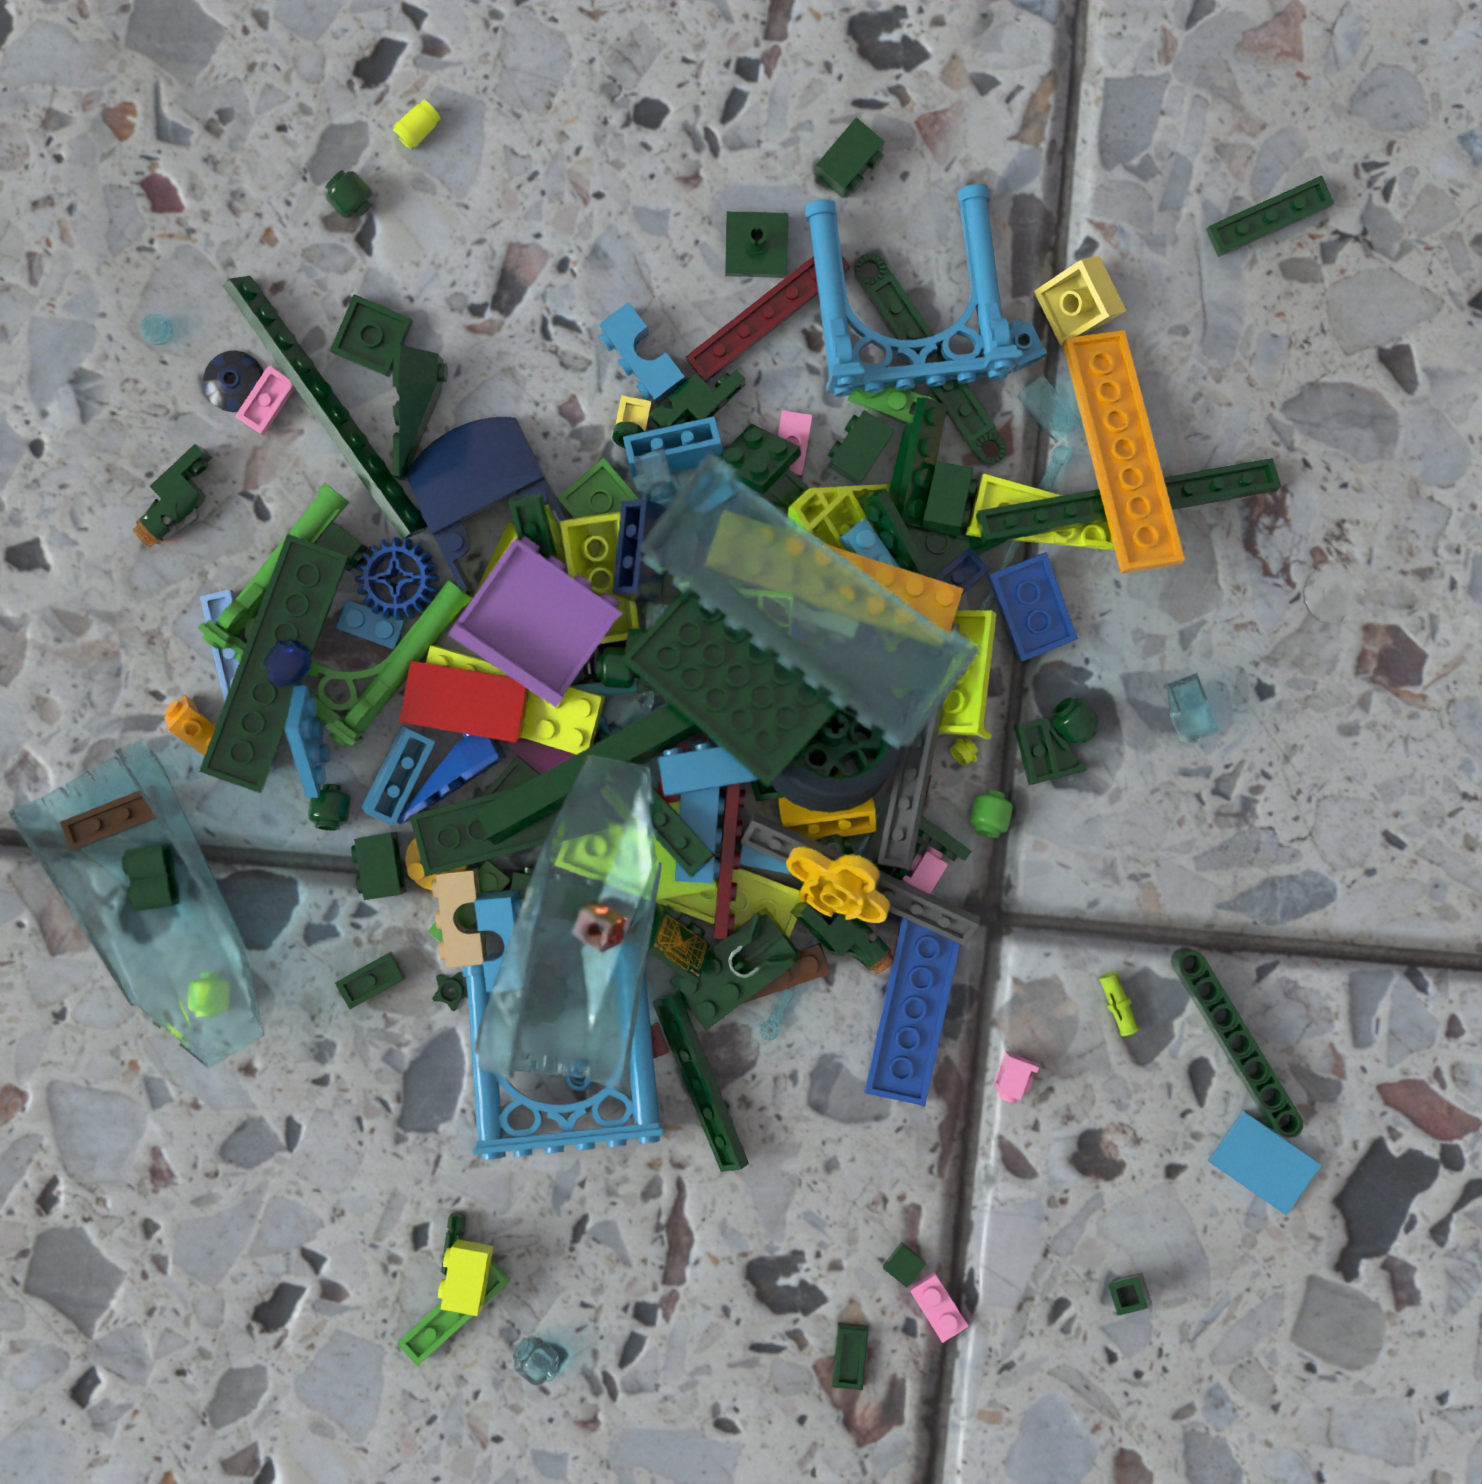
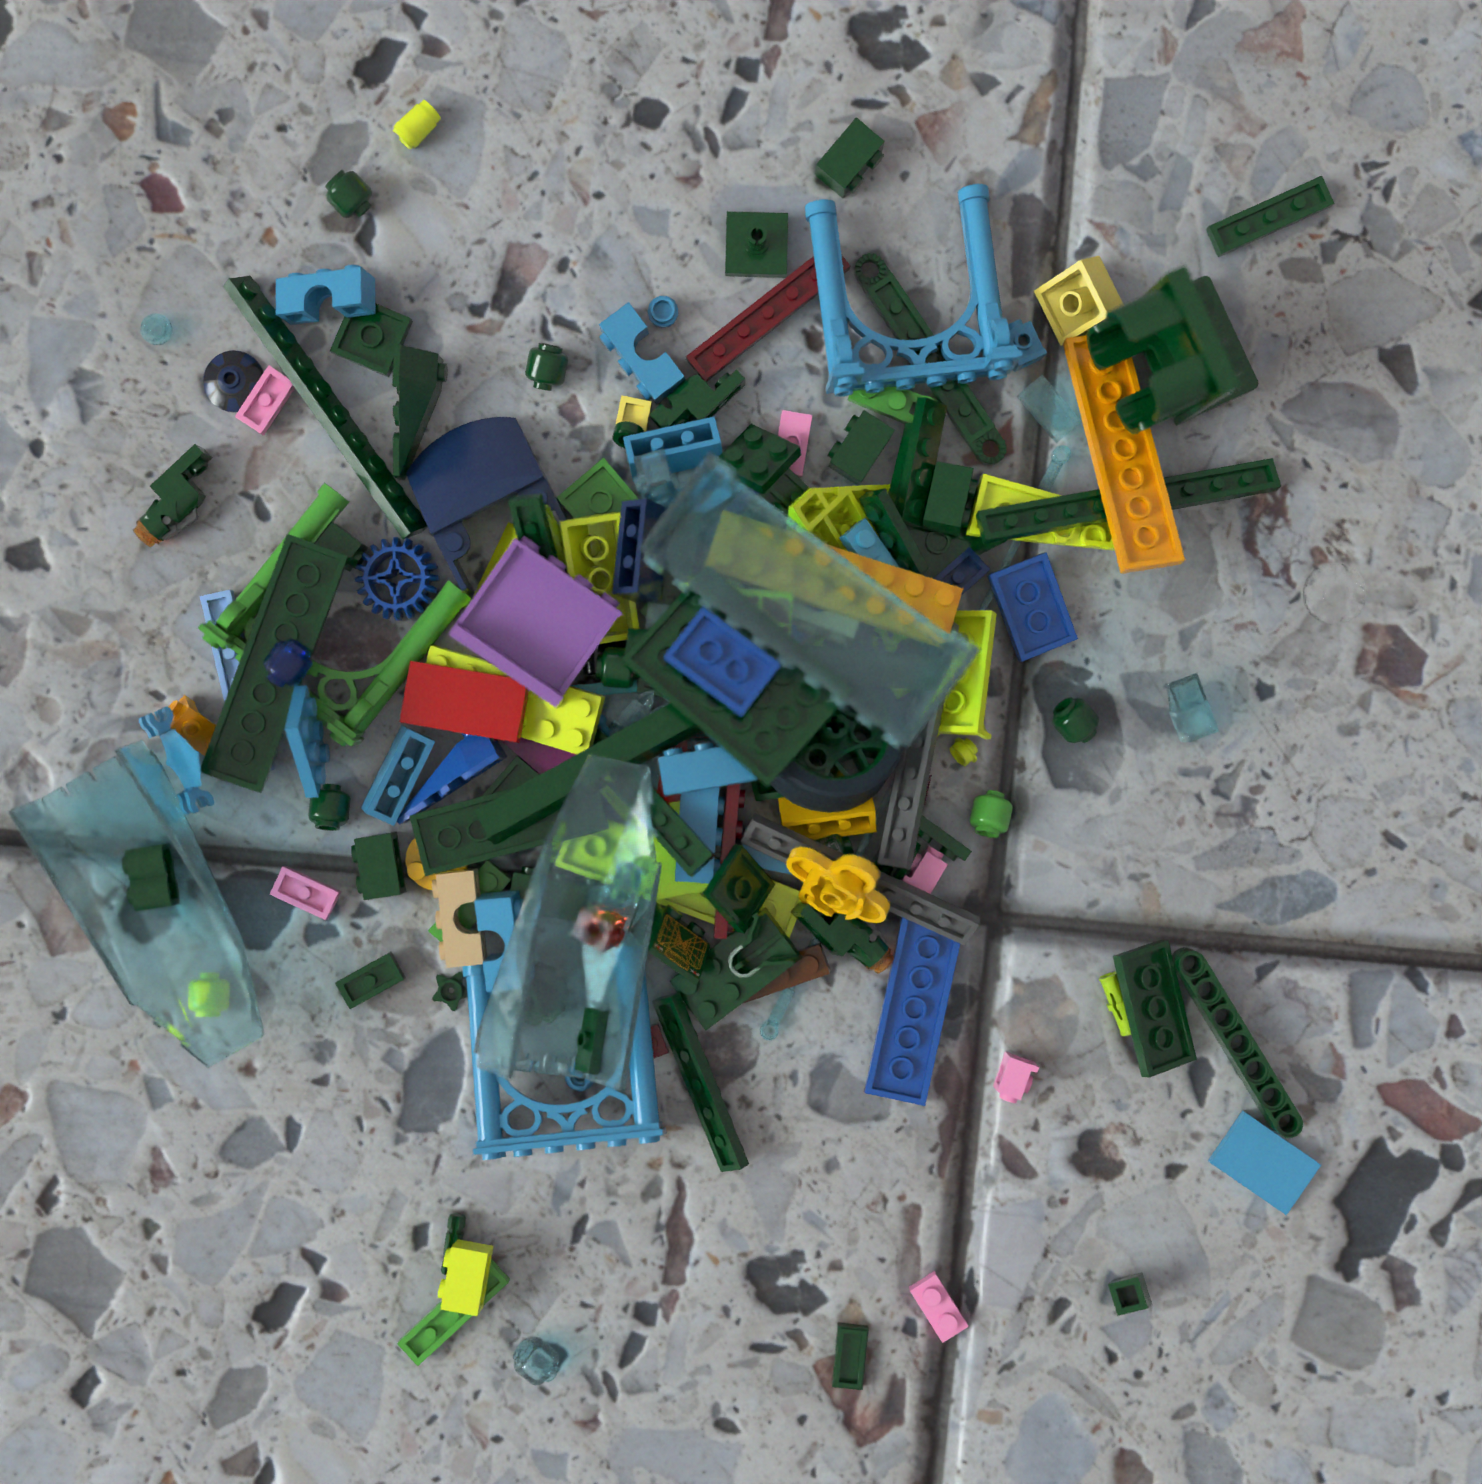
reddish brown plate [60,788,162,851] -> none
dark azure plate [336,600,407,649] -> none
dark green tile [882,1242,926,1288] -> none
dark green wing [1014,718,1087,785] -> none
none -> dark azure animal [139,706,214,815]
none -> bright pink plate [269,865,341,920]
none -> dark azure arch [276,265,376,325]
none -> dark green head [525,343,568,391]
none -> dark green plate [575,1007,609,1075]
none -> clear light blue panel [585,862,642,912]
none -> dark azure plate [648,296,679,328]
none -> blue plate [664,606,781,718]
none -> dark green tile [702,844,775,934]
none -> dark green piece [1087,265,1258,434]
none -> dark green plate [1113,940,1197,1078]

